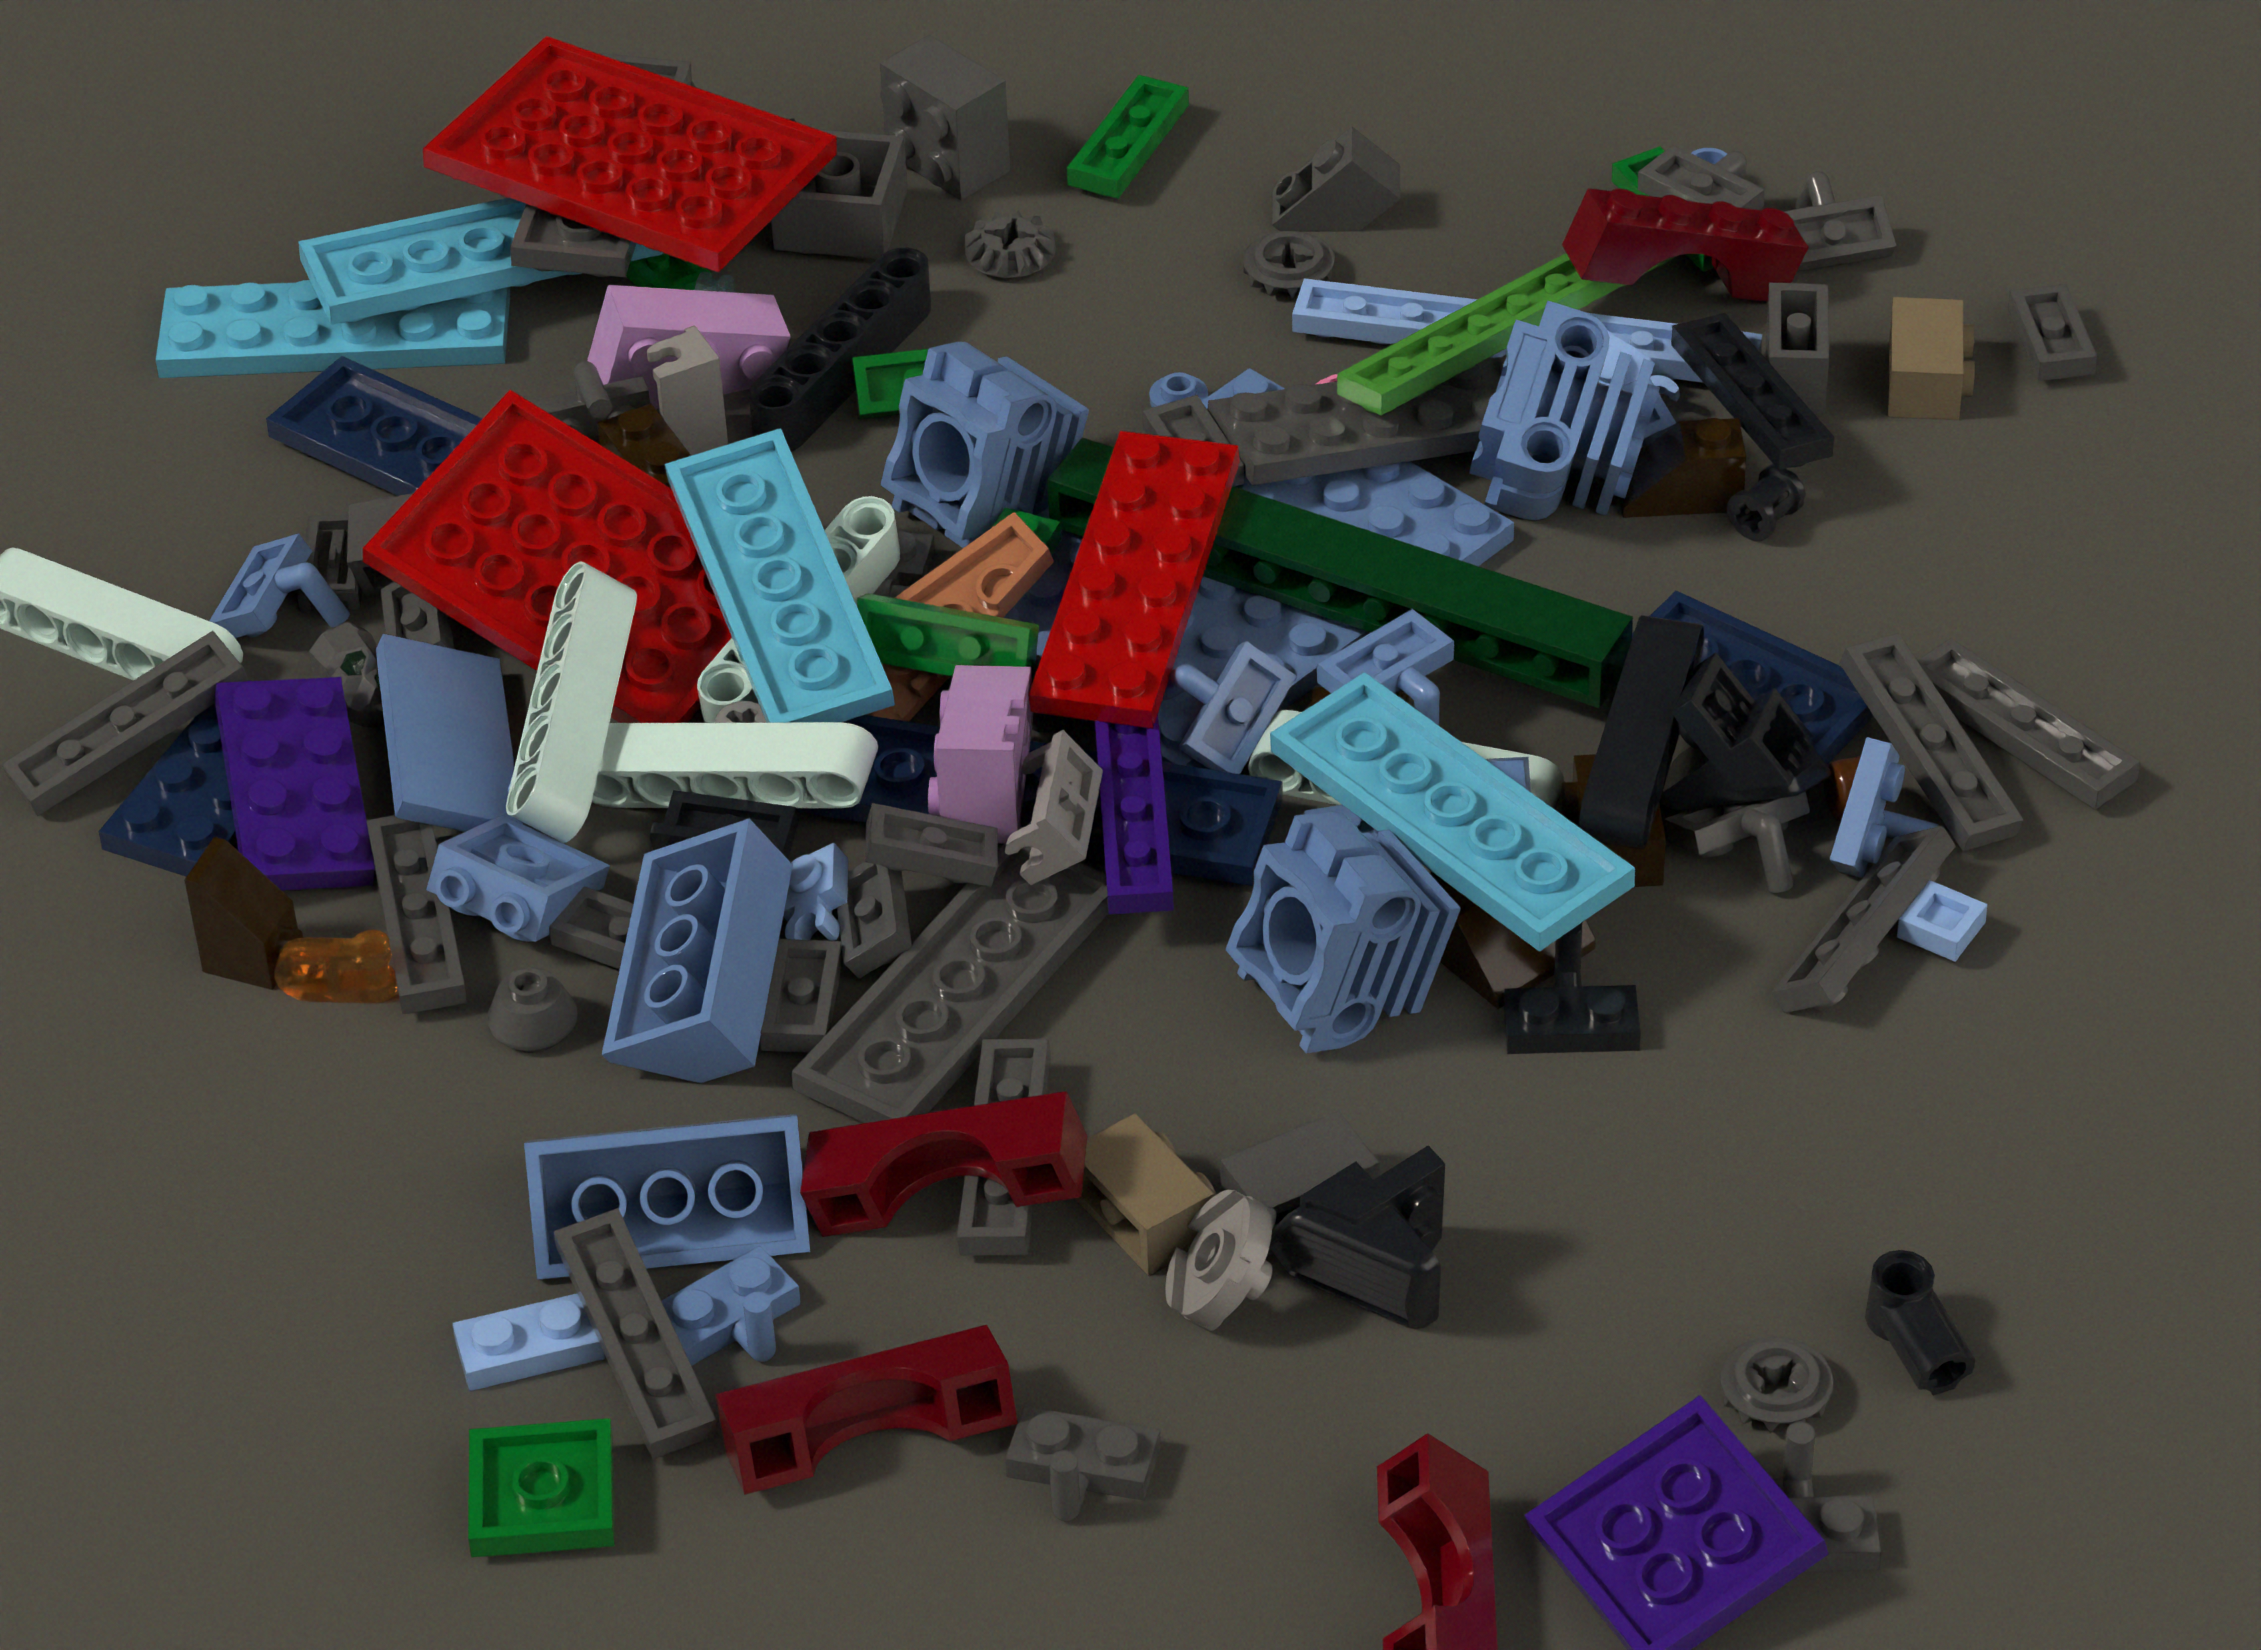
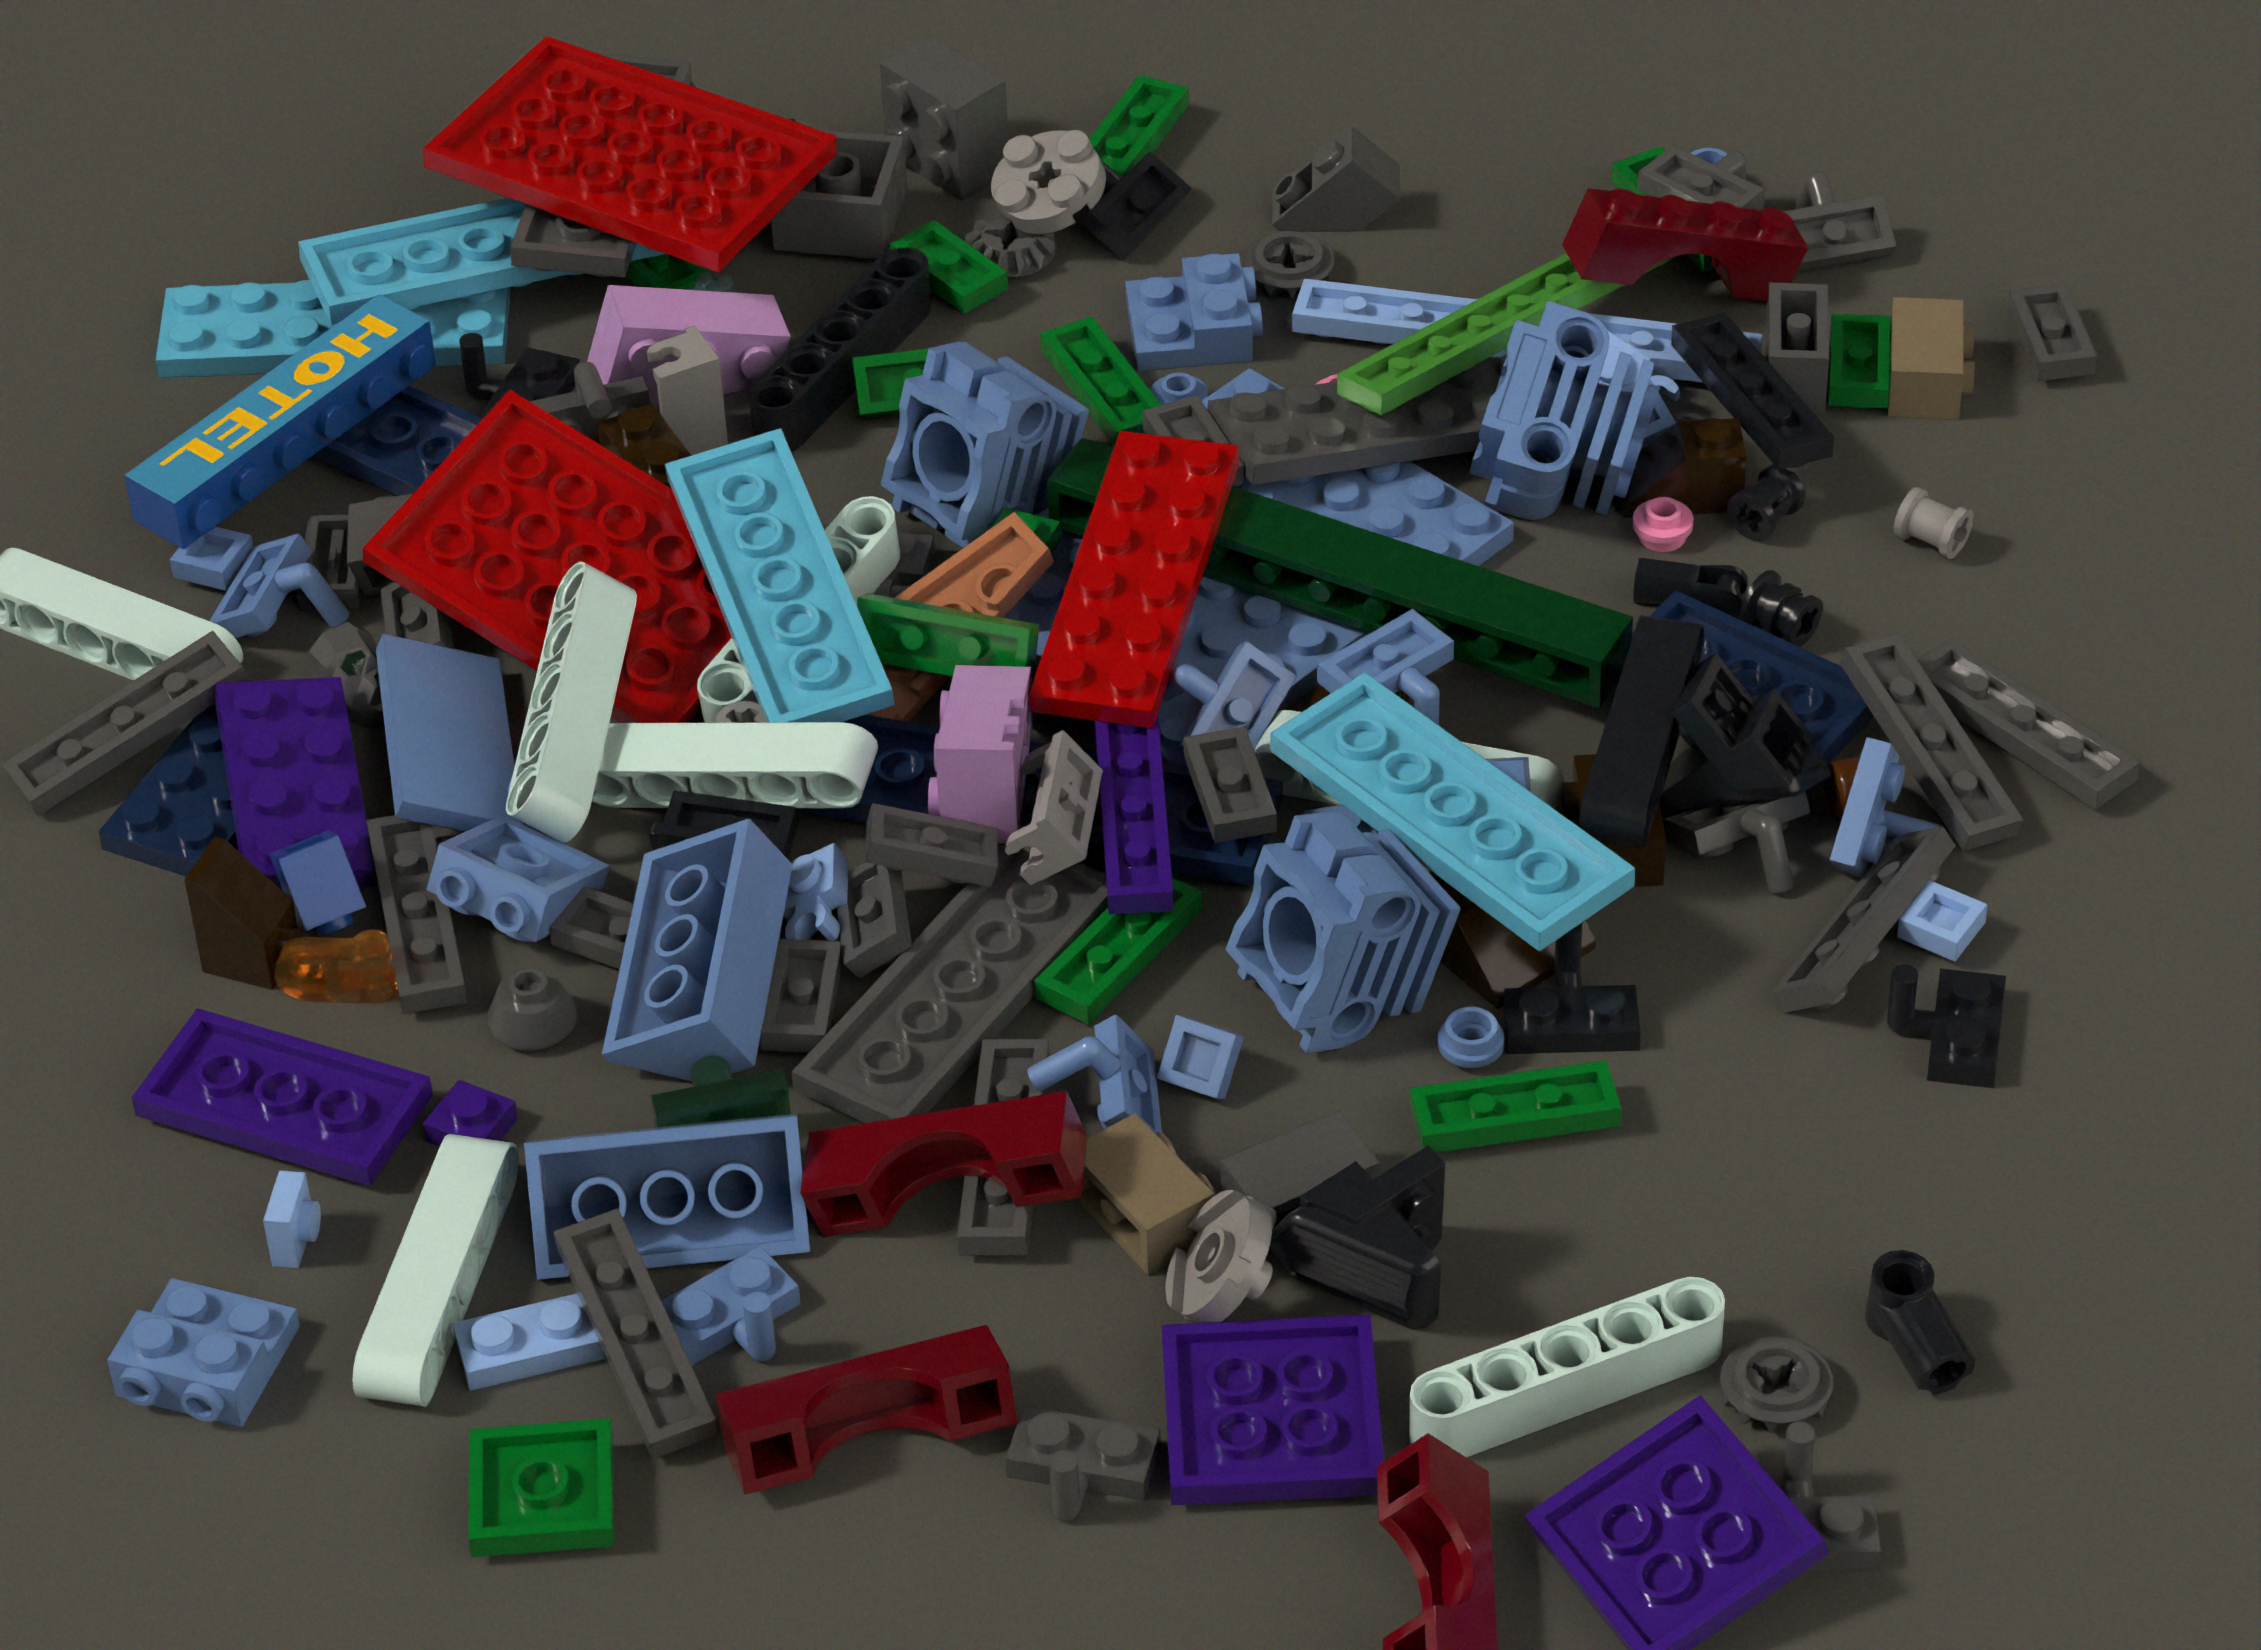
none -> medium blue plate [107,1278,300,1427]
none -> brick [124,294,436,549]
none -> dark purple plate [131,1008,433,1186]
none -> medium blue plate [169,526,254,591]
none -> light blue plate [263,1170,321,1269]
none -> blue brick [269,830,366,935]
none -> light aqua beam [352,1134,519,1407]
none -> dark purple plate [423,1080,518,1147]
none -> black plate [459,333,580,419]
none -> clear green tile [651,1056,791,1128]
none -> green plate [890,220,1008,314]
none -> light grey plate [991,130,1106,234]
none -> medium blue plate [1027,1014,1162,1133]
none -> green plate [1034,877,1203,1025]
none -> green plate [1040,316,1161,447]
none -> black plate [1080,151,1192,261]
none -> medium blue plate [1125,253,1263,371]
none -> medium blue plate [1157,1015,1244,1099]
none -> dark purple plate [1161,1315,1384,1506]
none -> dark grey plate [1184,726,1277,843]
none -> green plate [1409,1060,1622,1153]
none -> light aqua beam [1409,1277,1725,1457]
none -> medium blue plate [1438,1007,1504,1068]
none -> bright pink plate [1633,497,1694,552]
none -> black bar [1633,558,1749,617]
none -> black bush [1740,570,1823,646]
none -> green plate [1828,313,1890,409]
none -> black plate [1887,964,2006,1088]
none -> light grey bush [1893,487,1974,560]

